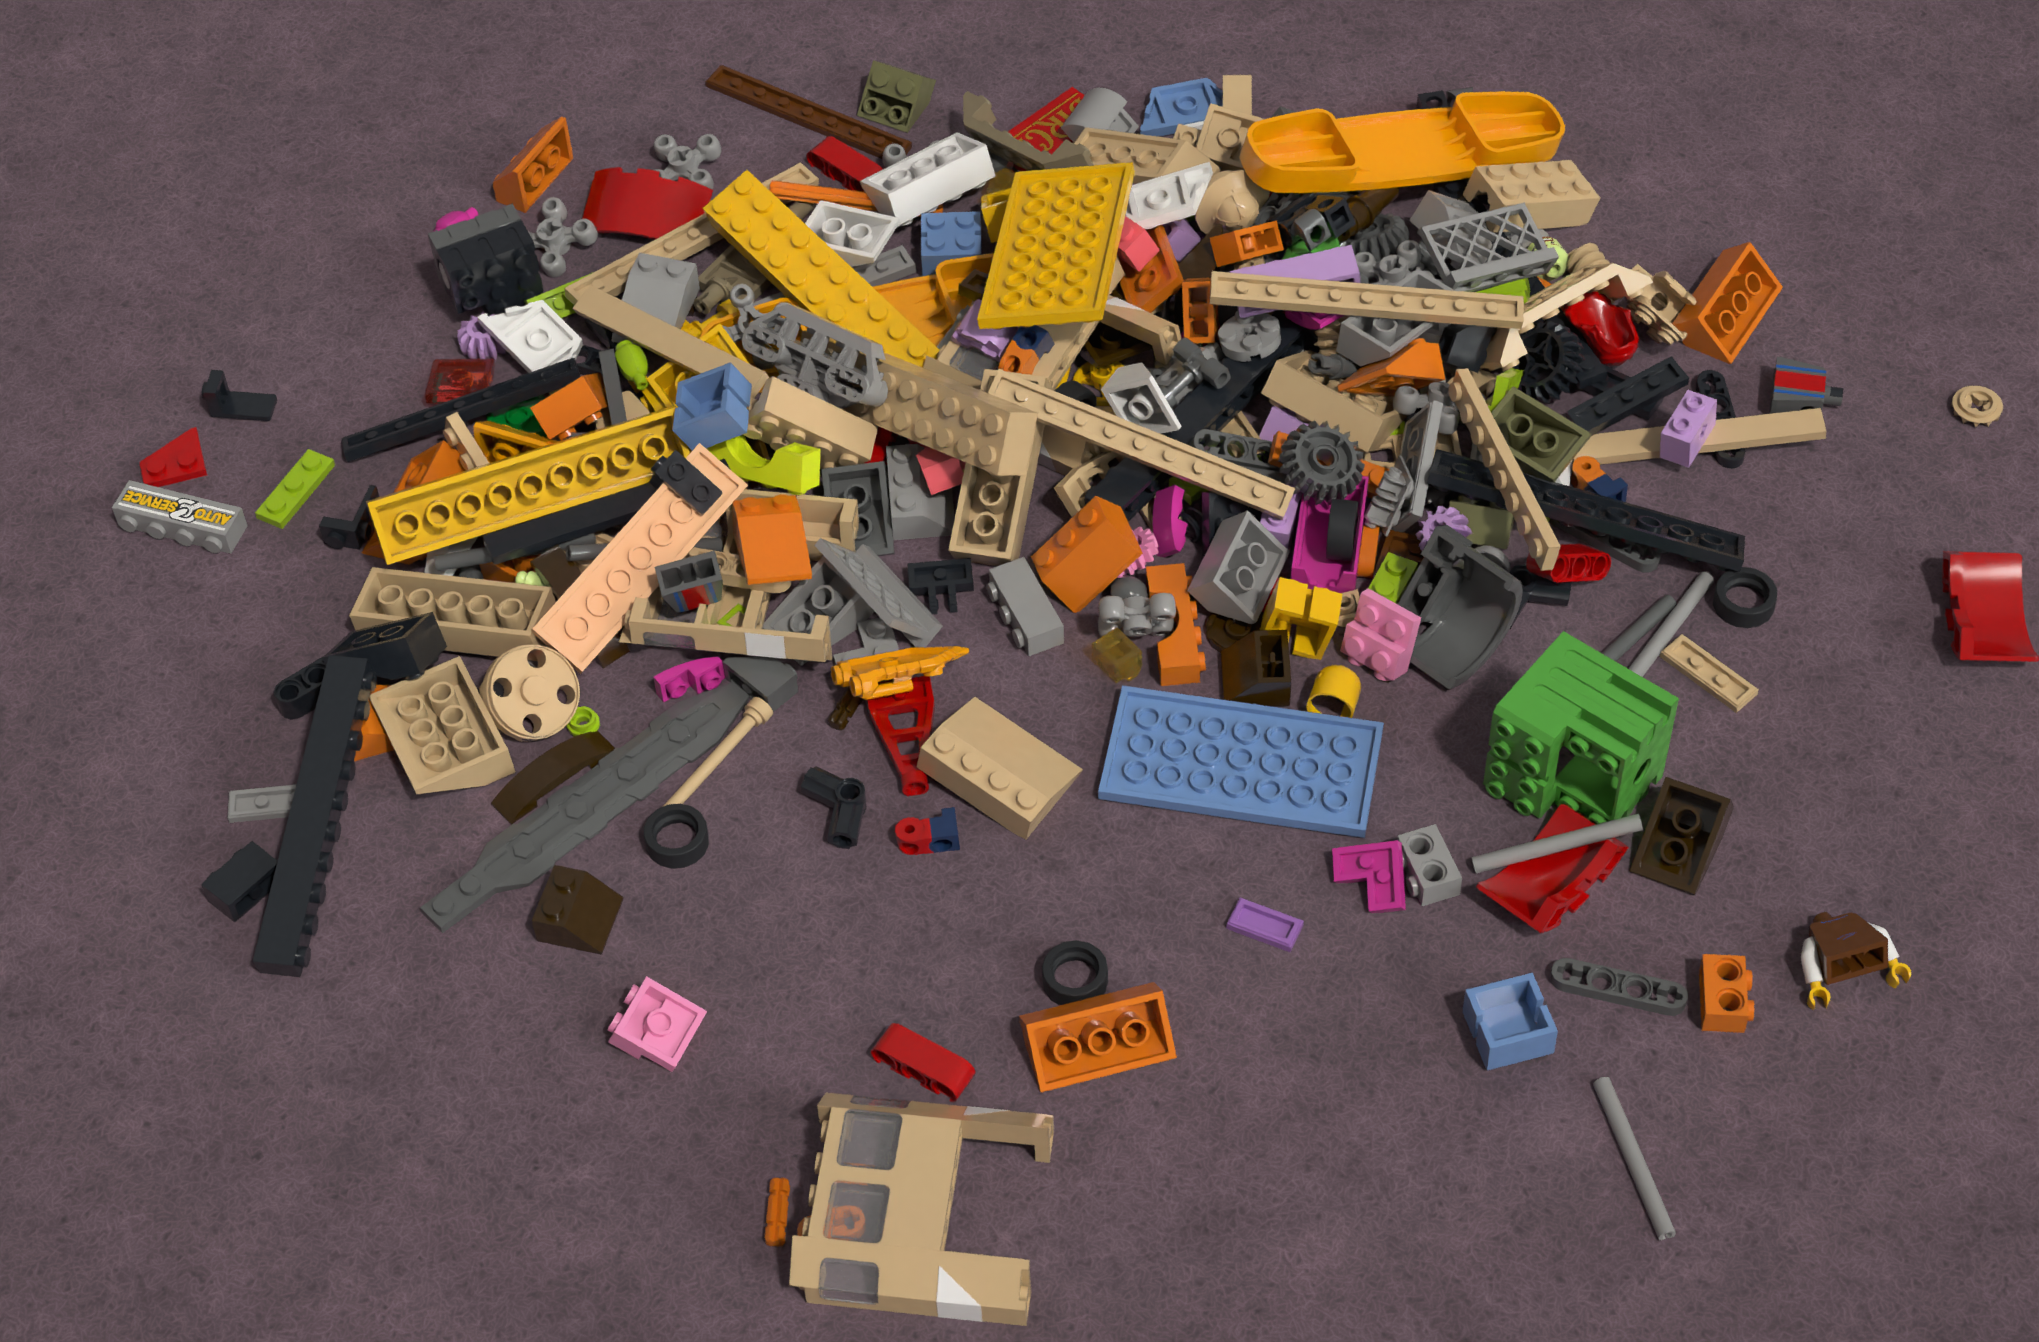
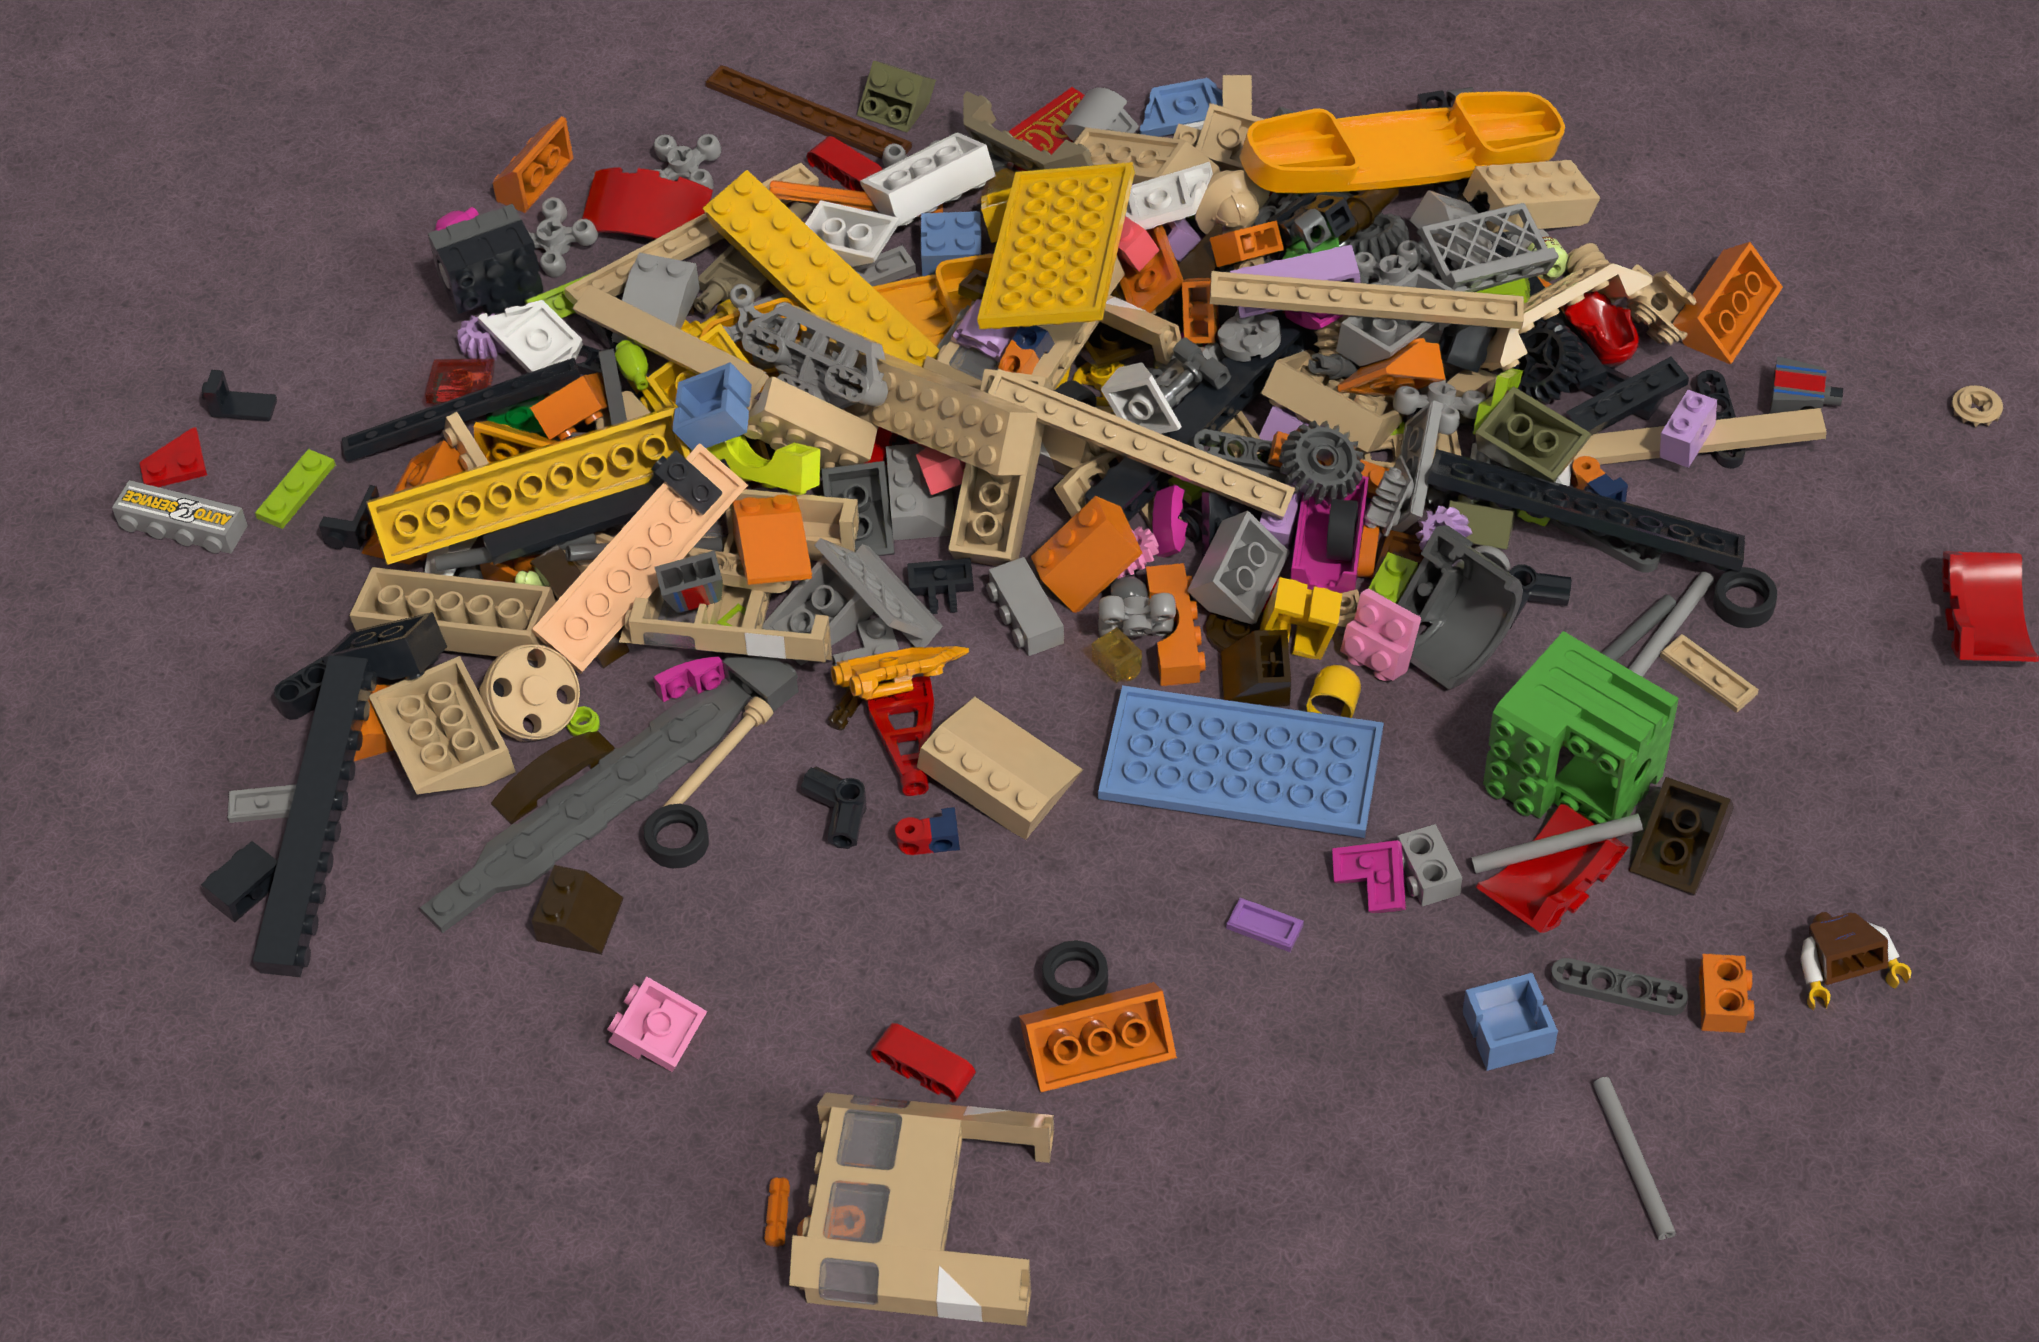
tan plate [1449,368,1561,571] -> none
red beam [1526,544,1611,582] -> none

